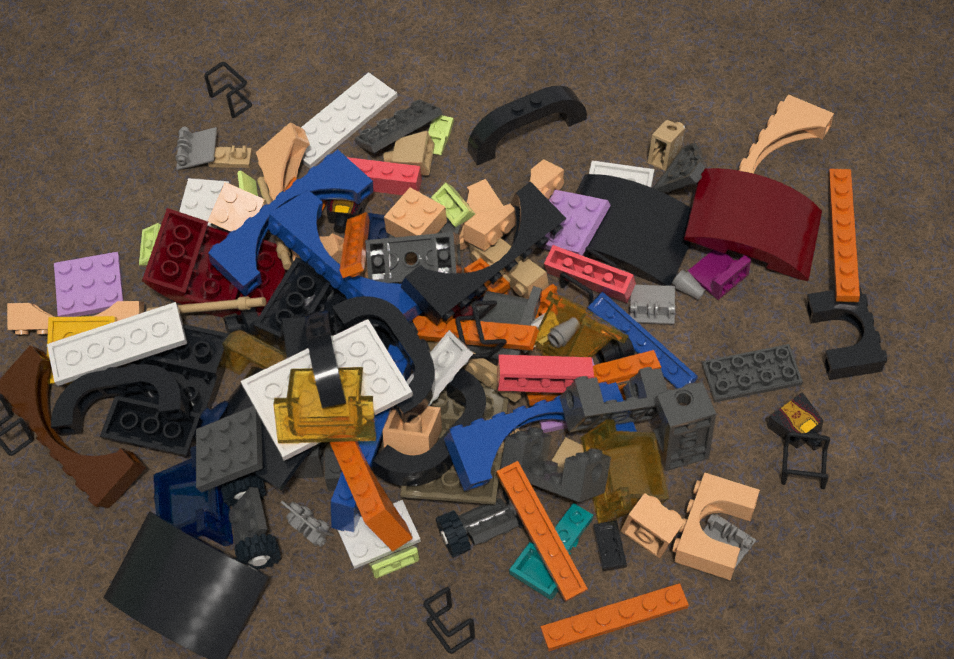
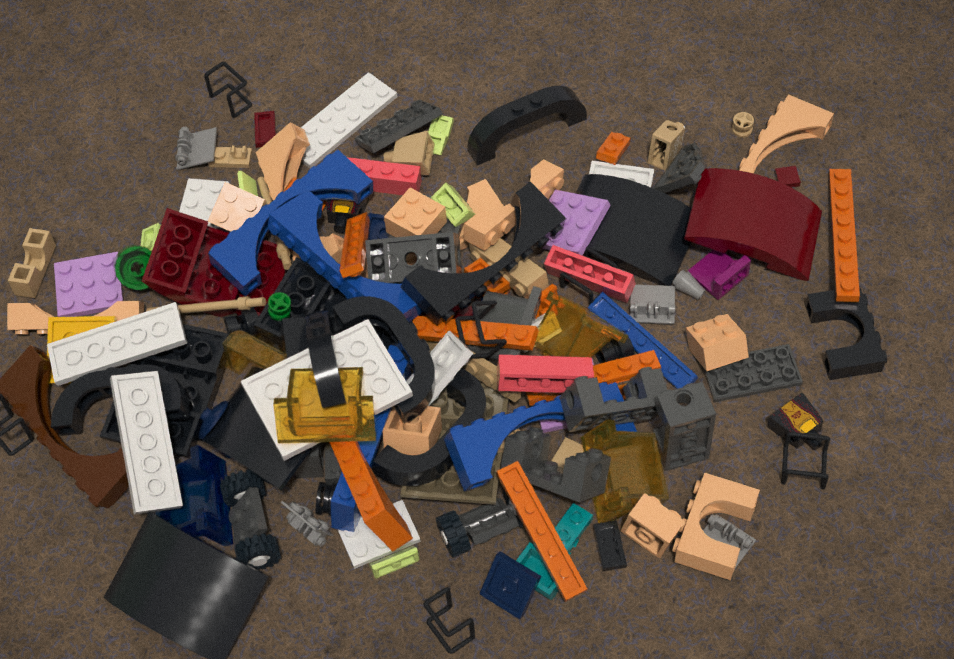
dark grey plate [196,406,263,492] -> none
orange plate [541,583,689,652] -> none
light grey cone [547,317,581,348] -> none
none -> tan arch [8,228,56,298]
none -> white plate [110,371,183,515]
none -> green brick [113,245,152,290]
none -> dark red tile [254,111,276,148]
none -> green wheel [268,292,291,321]
none -> black wheel [315,482,337,516]
none -> dark blue plate [479,551,542,619]
none -> orange plate [596,132,631,165]
none -> light nougat brick [686,314,749,371]
none -> tan wheel [732,112,754,138]
none -> dark red tile [774,166,801,188]

